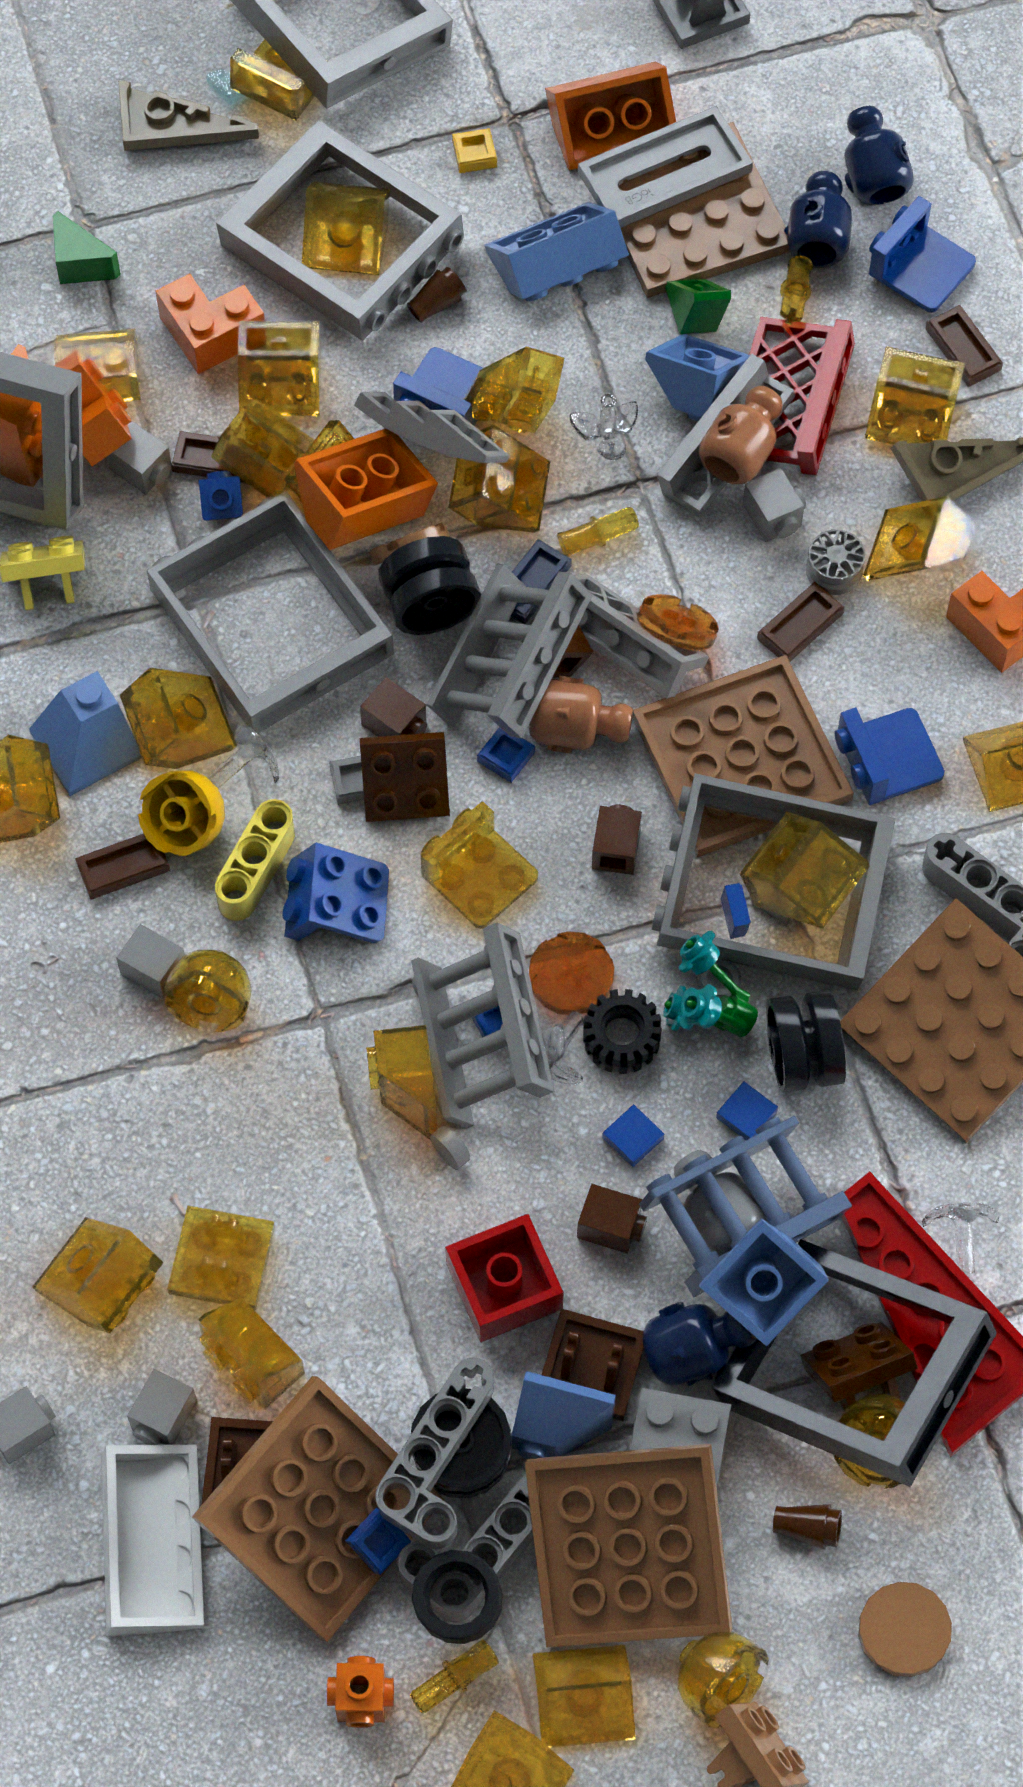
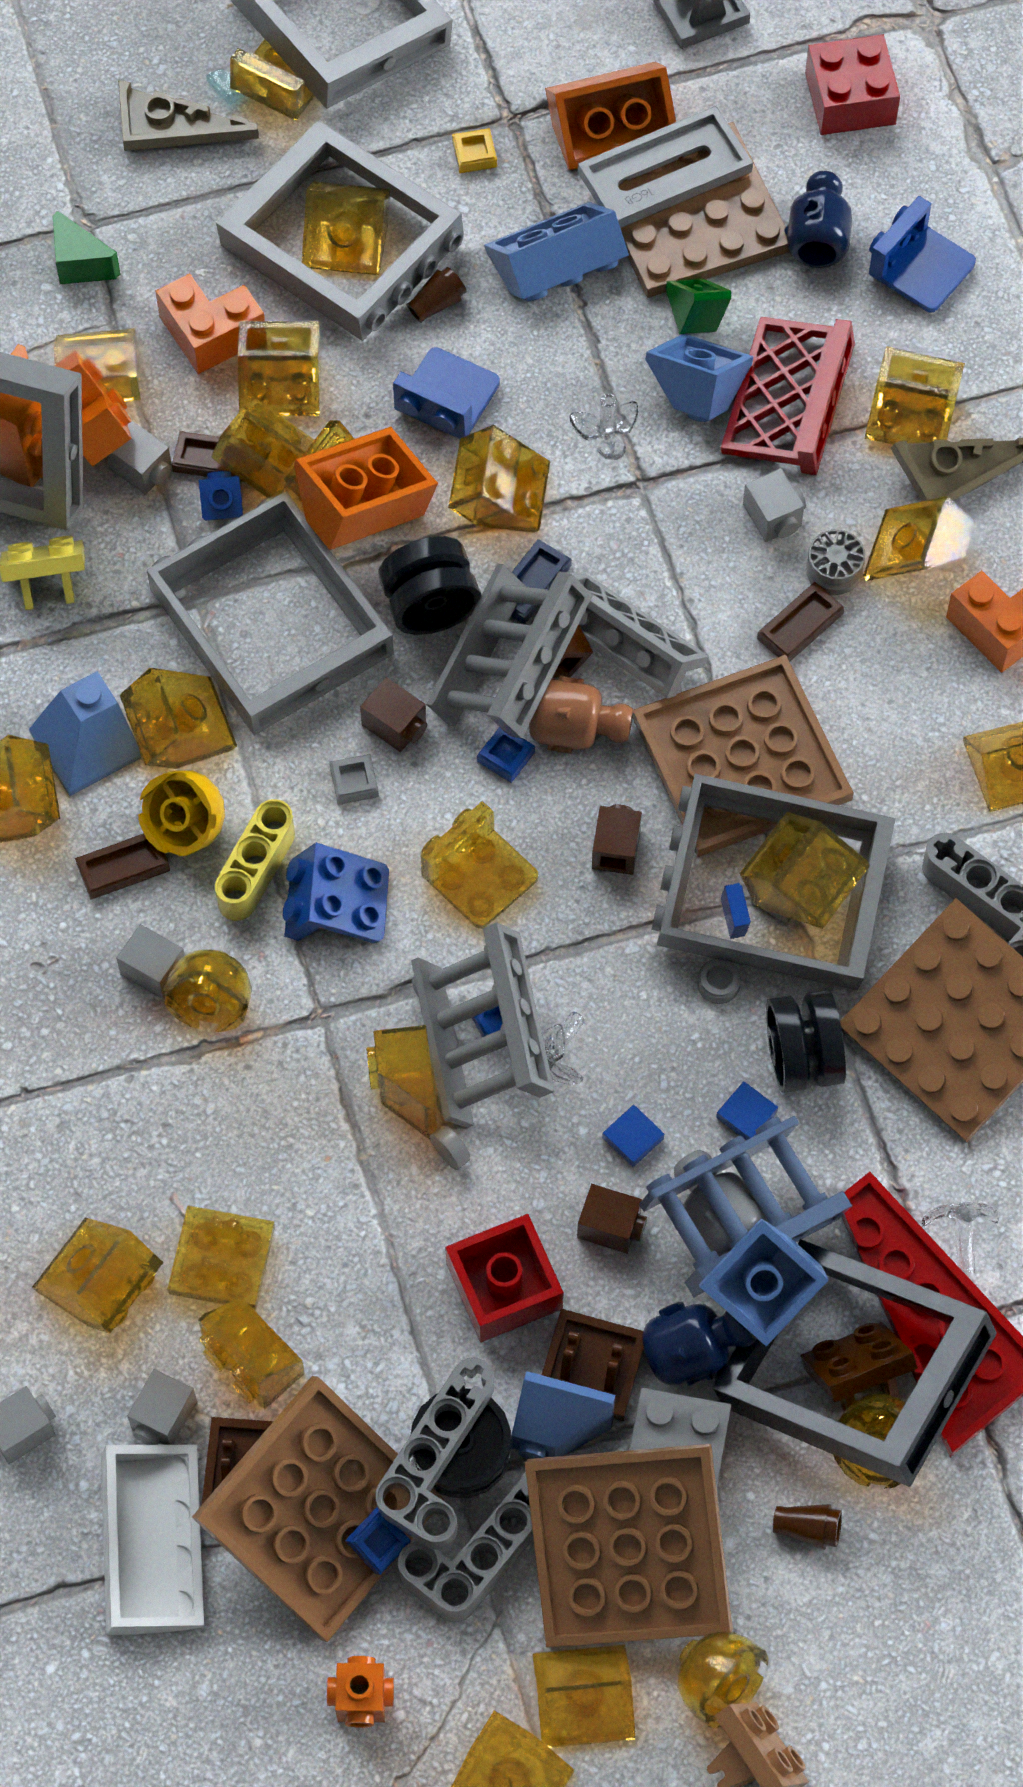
clear plant [207,723,279,788] -> none
light grey slope [354,392,510,463] -> none
reddish brown plate [359,732,450,822] -> none
medium nougat tile [369,522,450,566] -> none
clear yellow axle [410,1638,499,1713] -> none
black tyre [412,1550,503,1644] -> none
clear yellow slope [463,346,565,433] -> none
clear orange tile [529,931,615,1016] -> none
clear yellow axle [557,507,639,557] -> none
black tyre [583,989,662,1074] -> none
clear orange tile [637,594,719,651] -> none
light grey fence [657,354,795,516] -> none
teal plant [663,931,758,1038] -> none
nougat piece [699,386,783,484] -> none
clear yellow axle [779,256,813,325] -> none
blue bracket [834,707,945,806] -> none
dark blue piece [844,105,914,205] -> none
medium nougat tile [858,1582,952,1677] -> none
reddish brown tile [925,305,1003,387] -> none
none -> brick [805,34,900,135]

